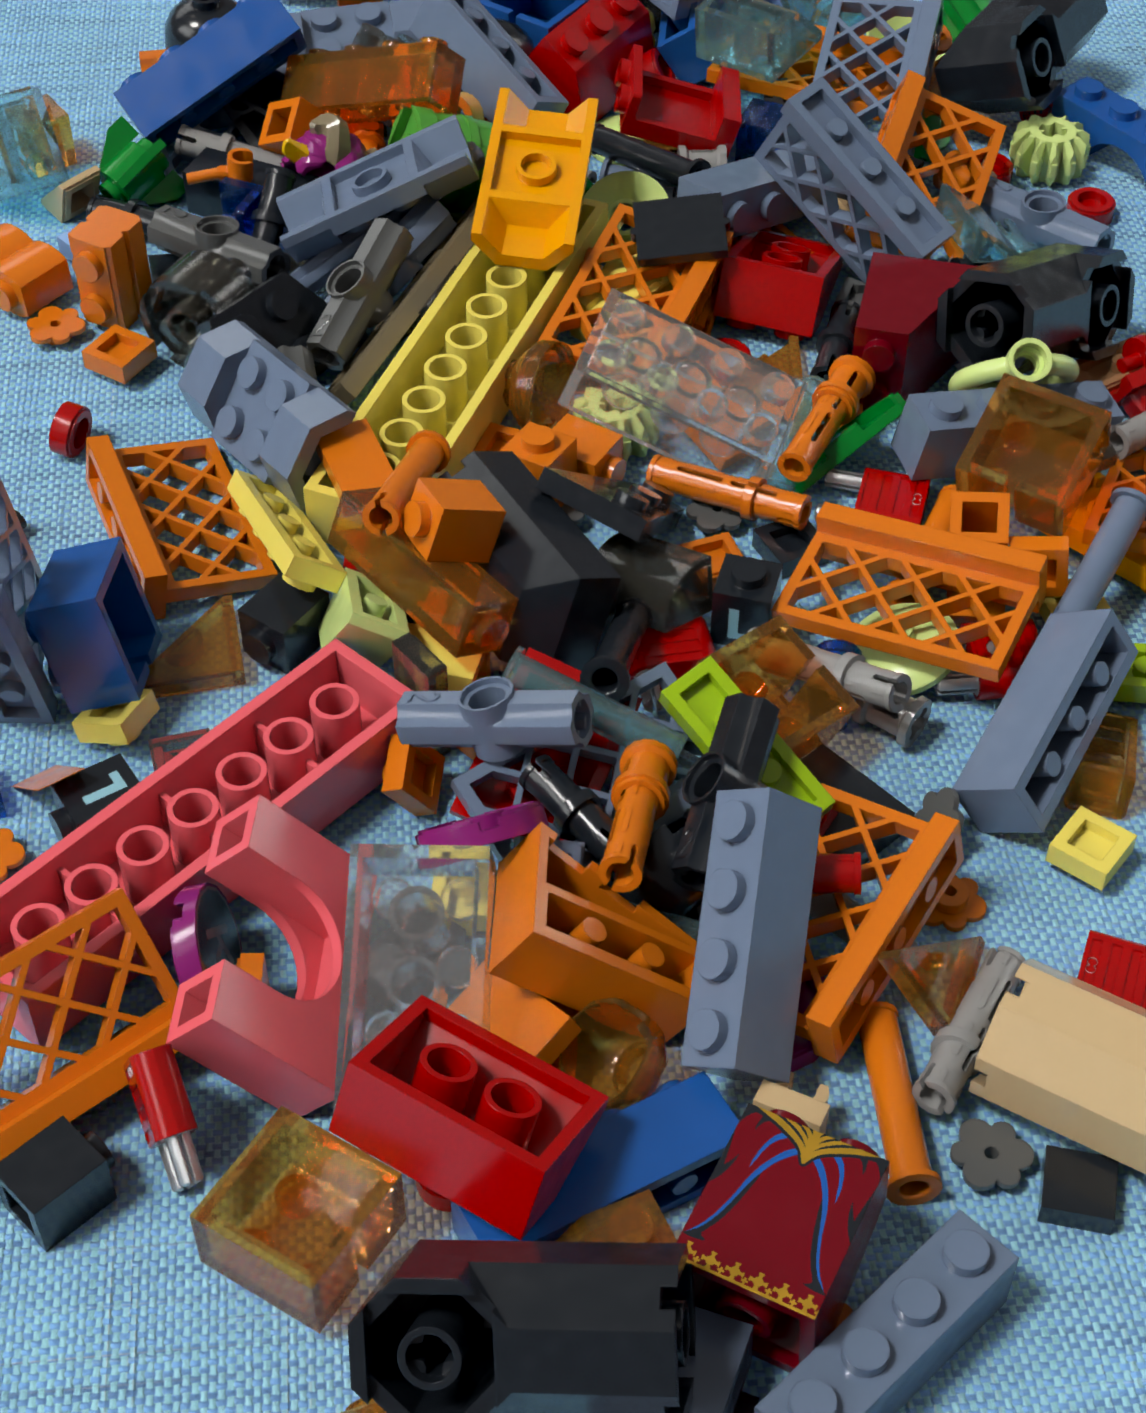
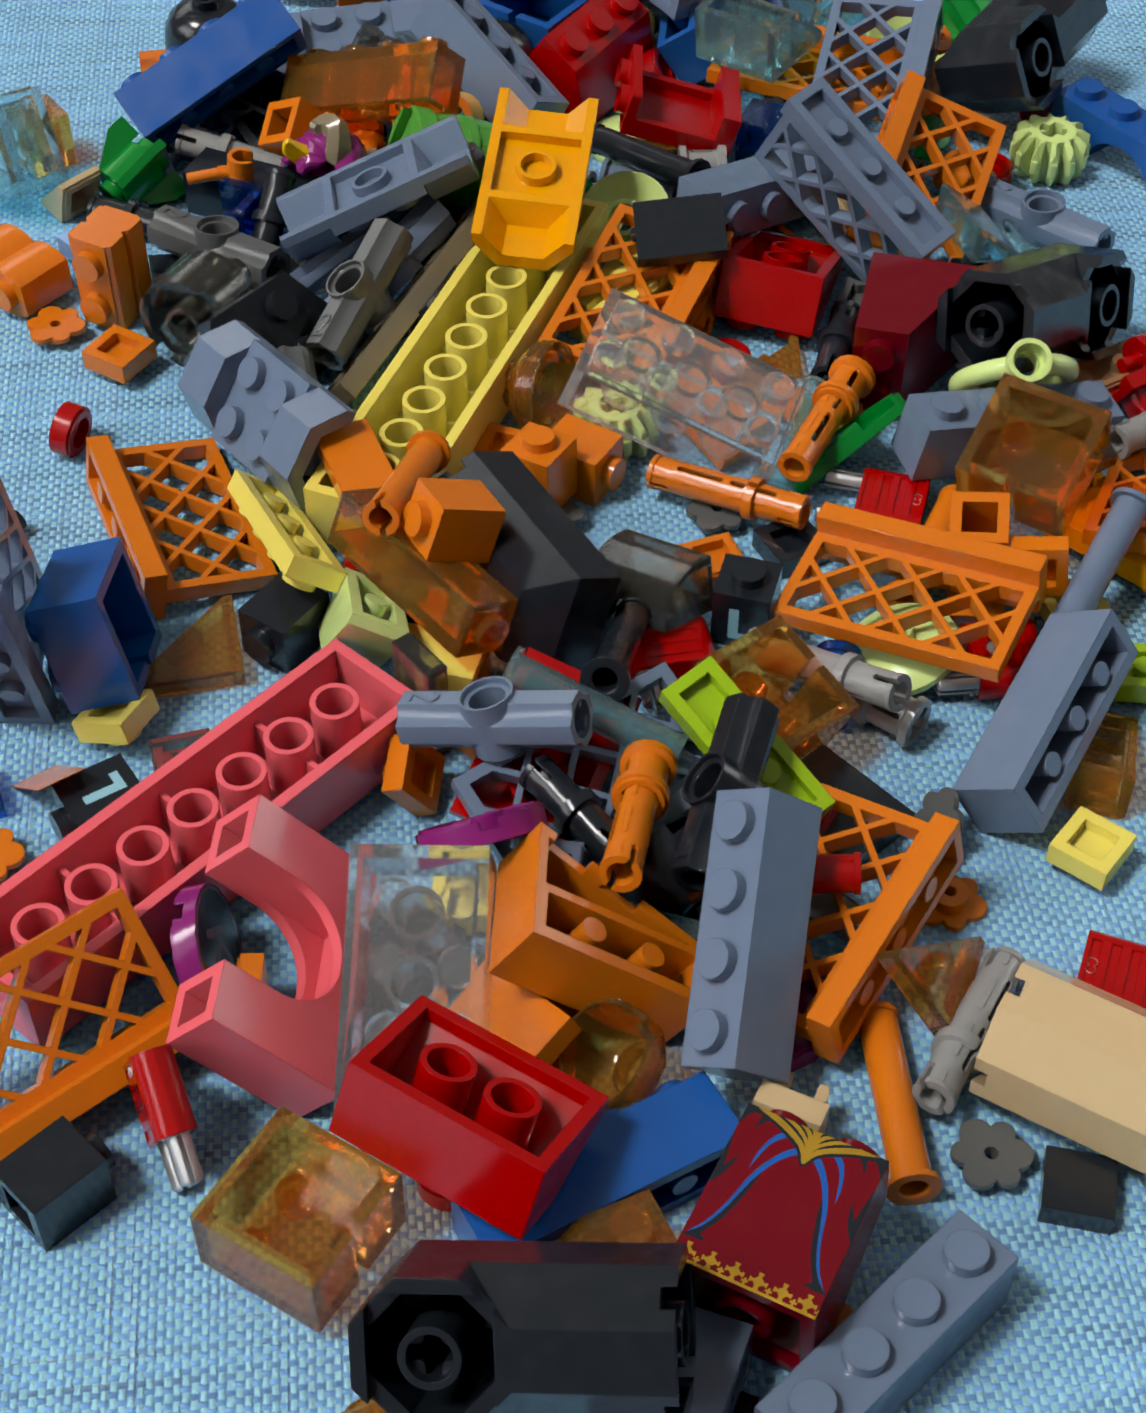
black wing [535,467,685,542] -> none
red tile [1066,187,1116,226] -> none

